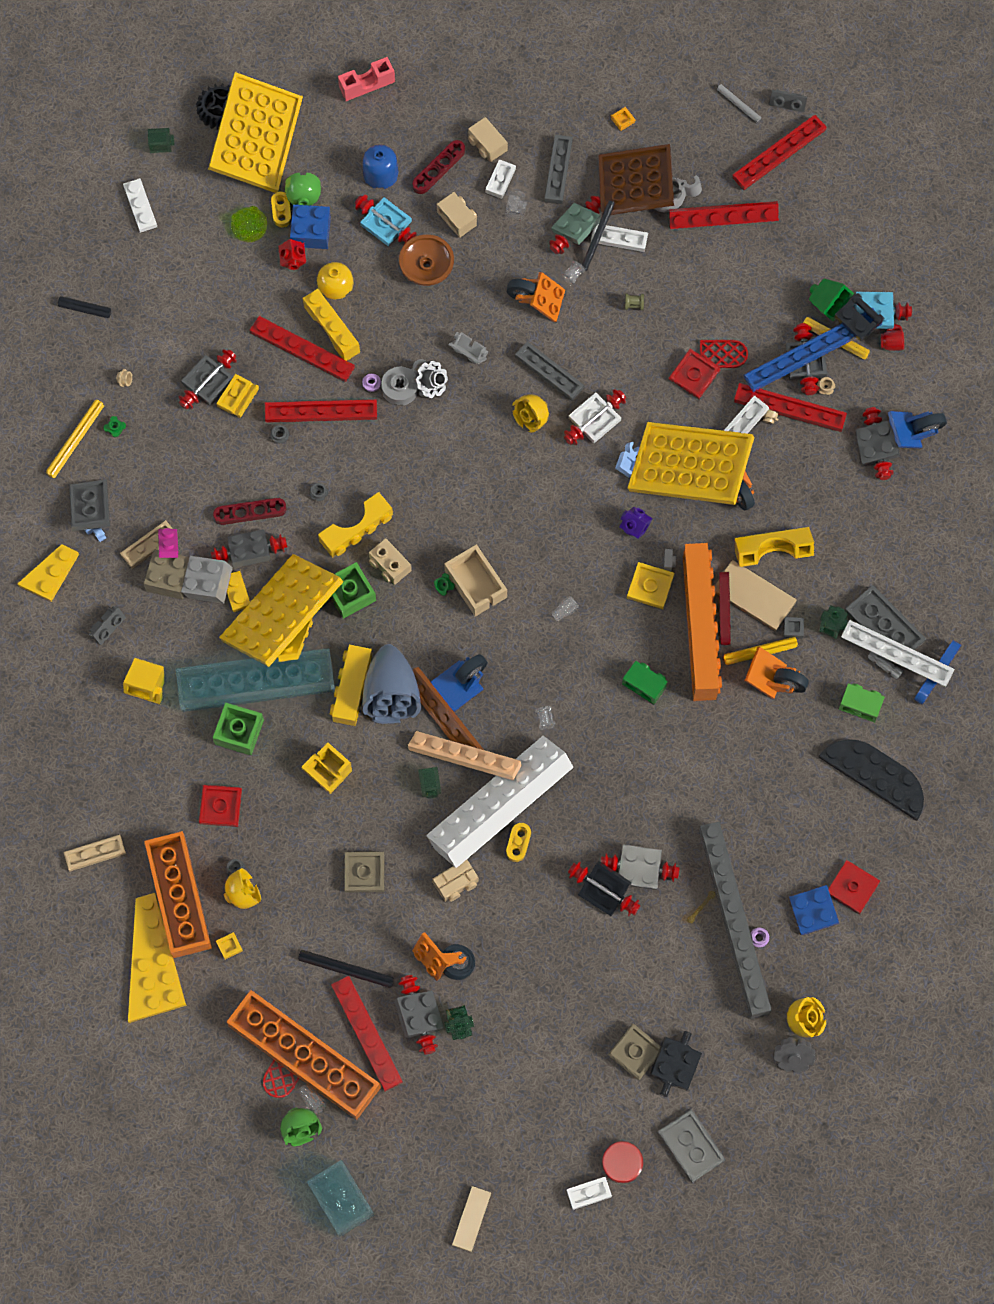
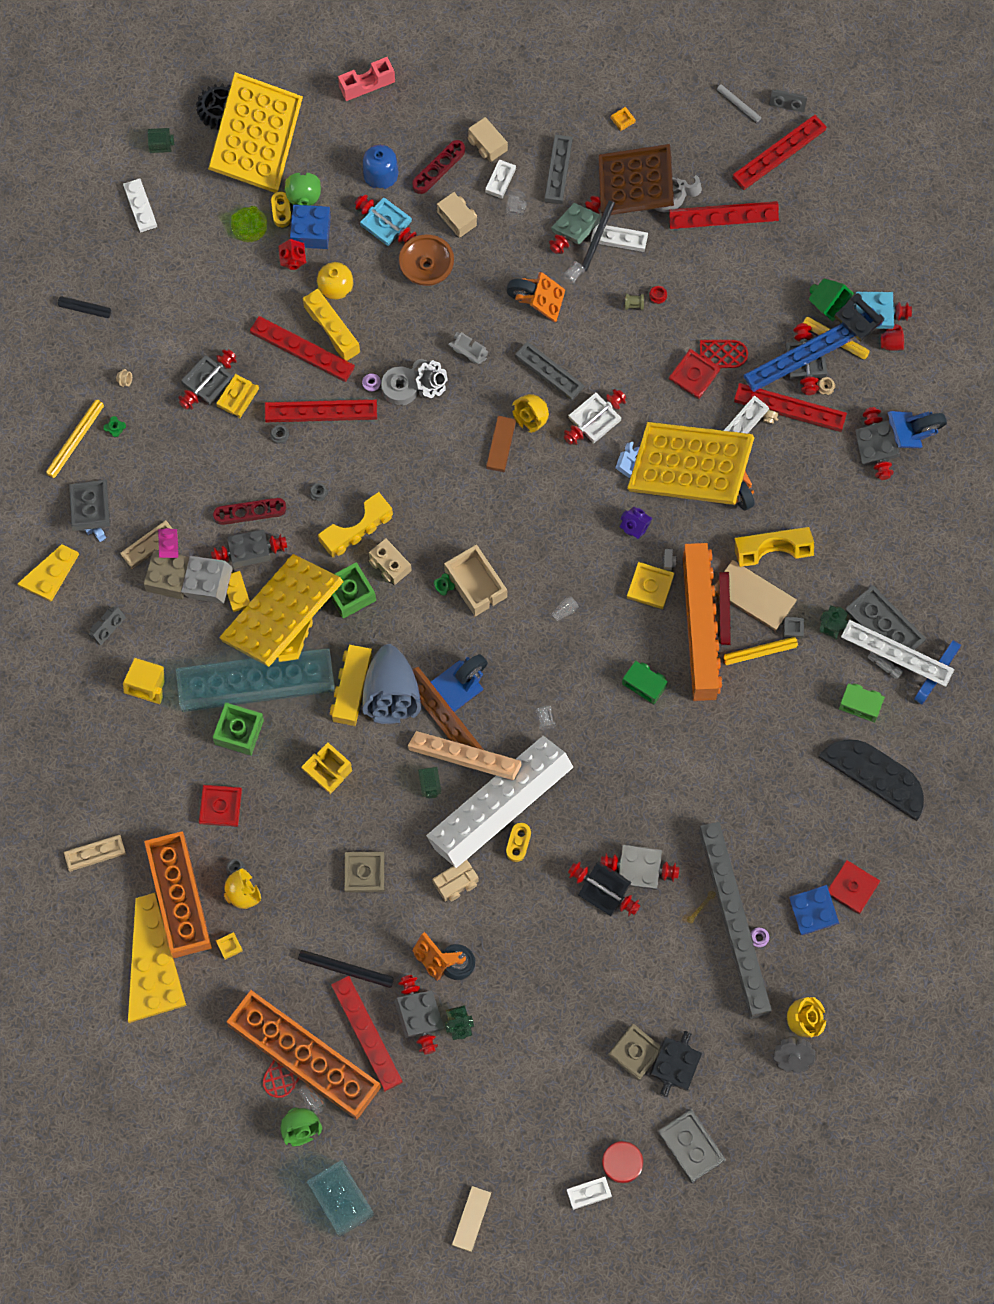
orange plate [745,647,809,699] -> none
none -> dark orange tile [486,416,516,472]
none -> red plate [649,286,667,304]

